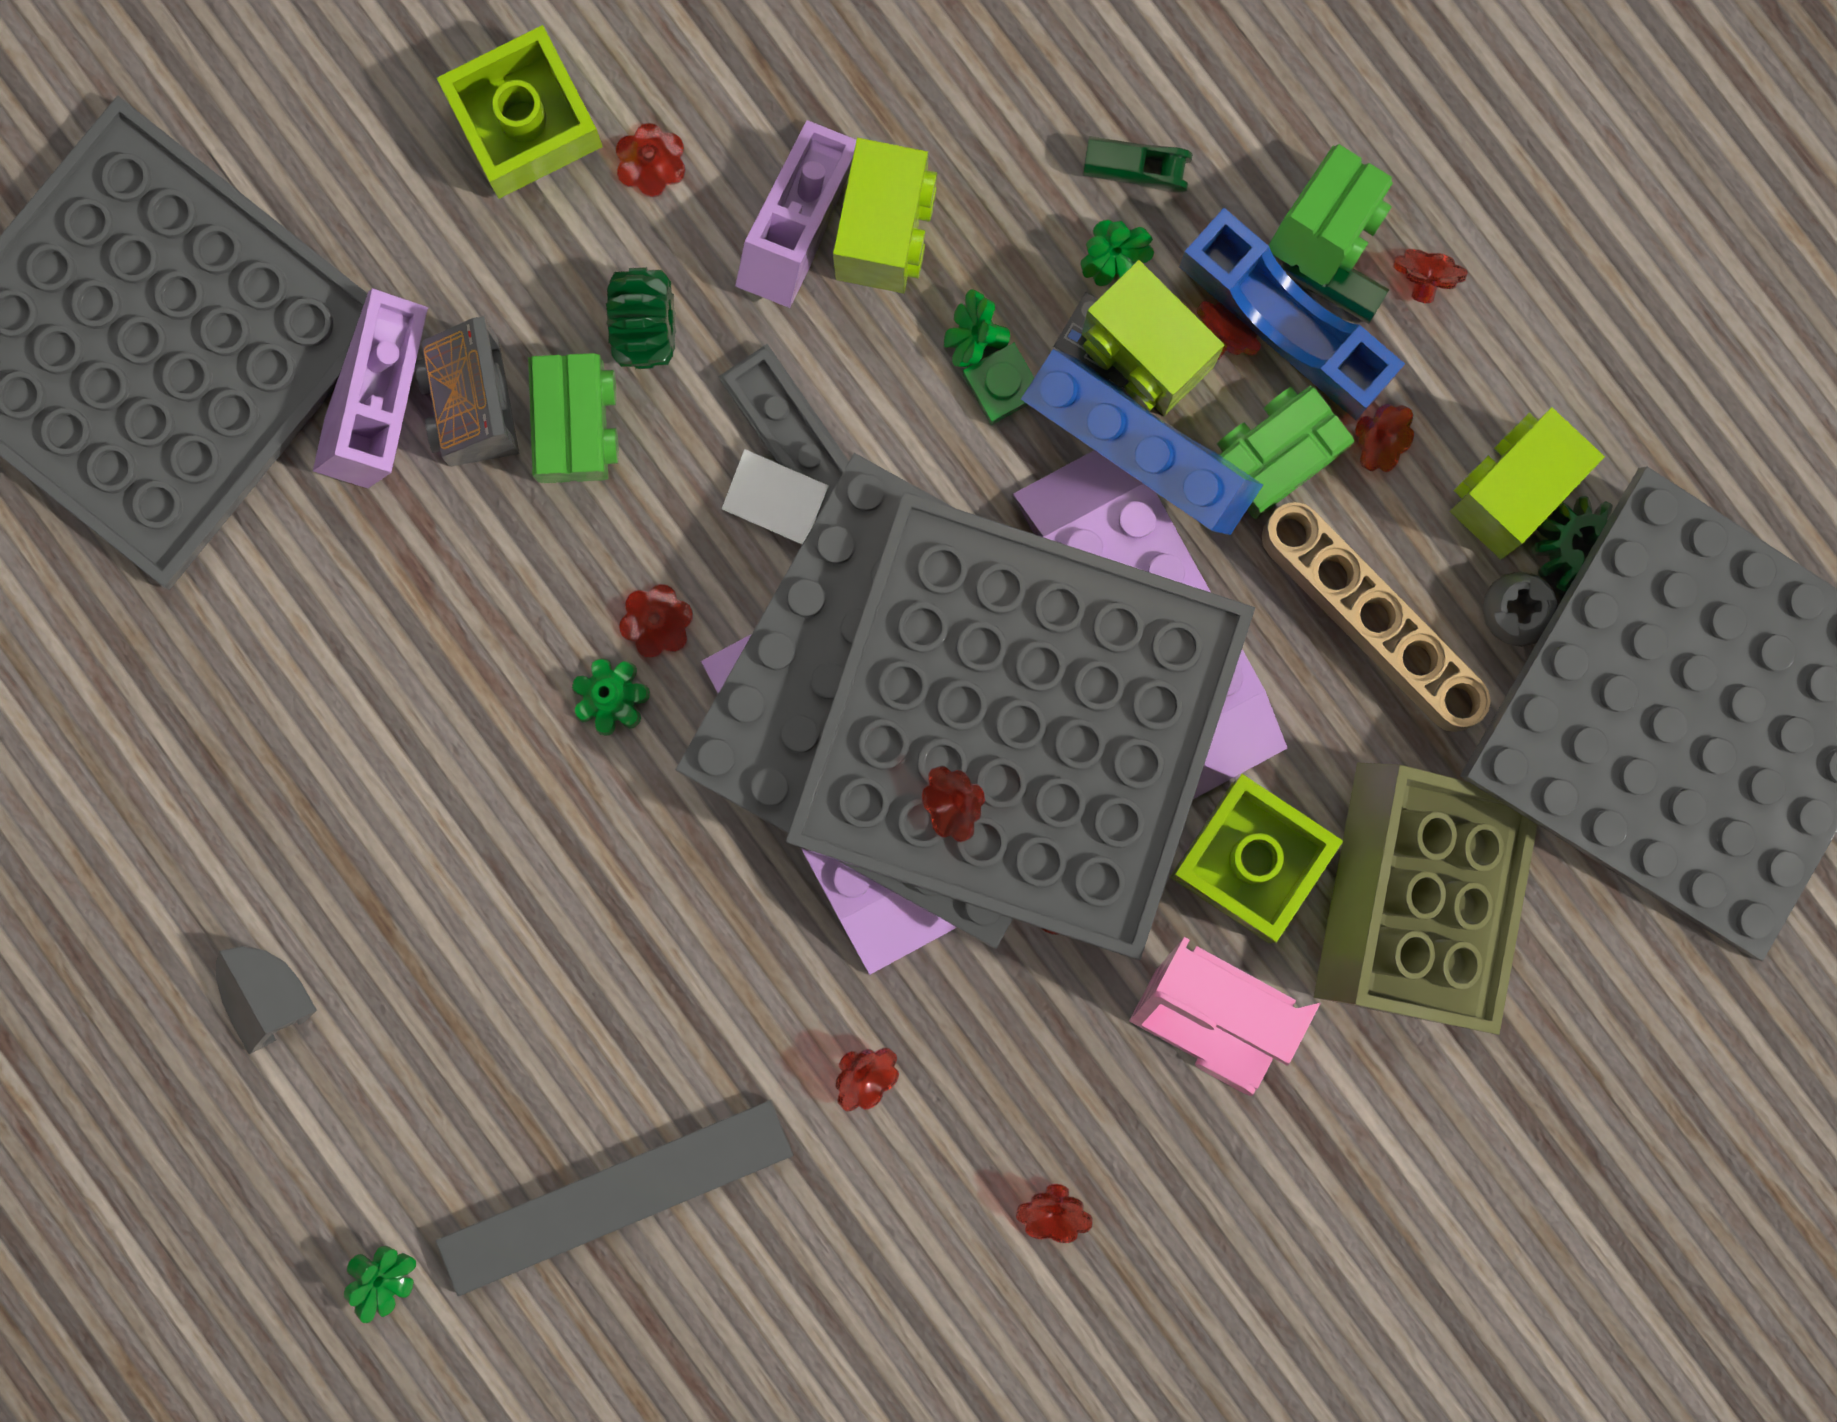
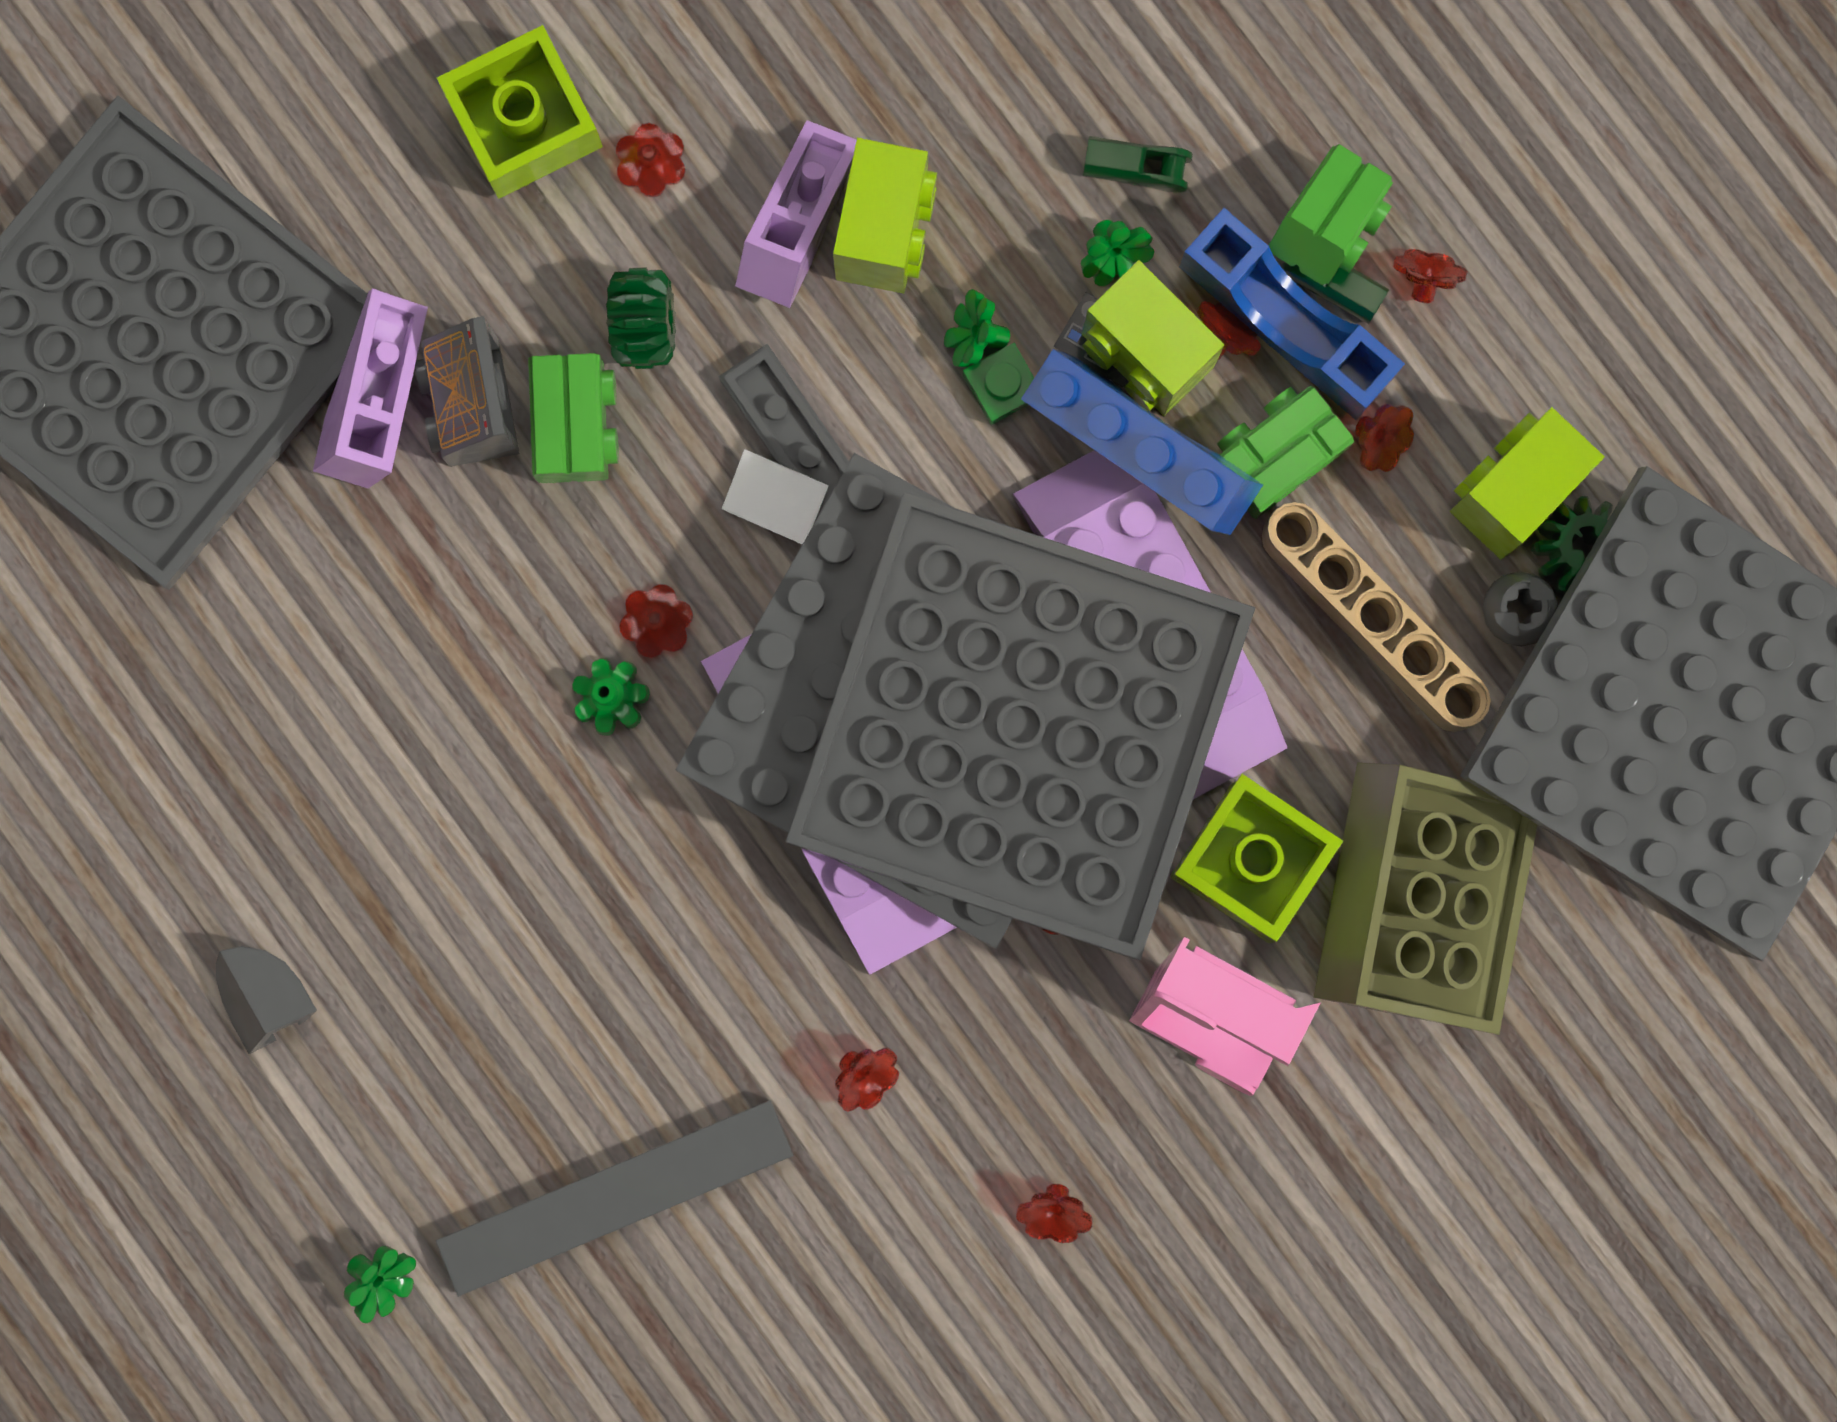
clear red plant [922,765,985,842] -> none

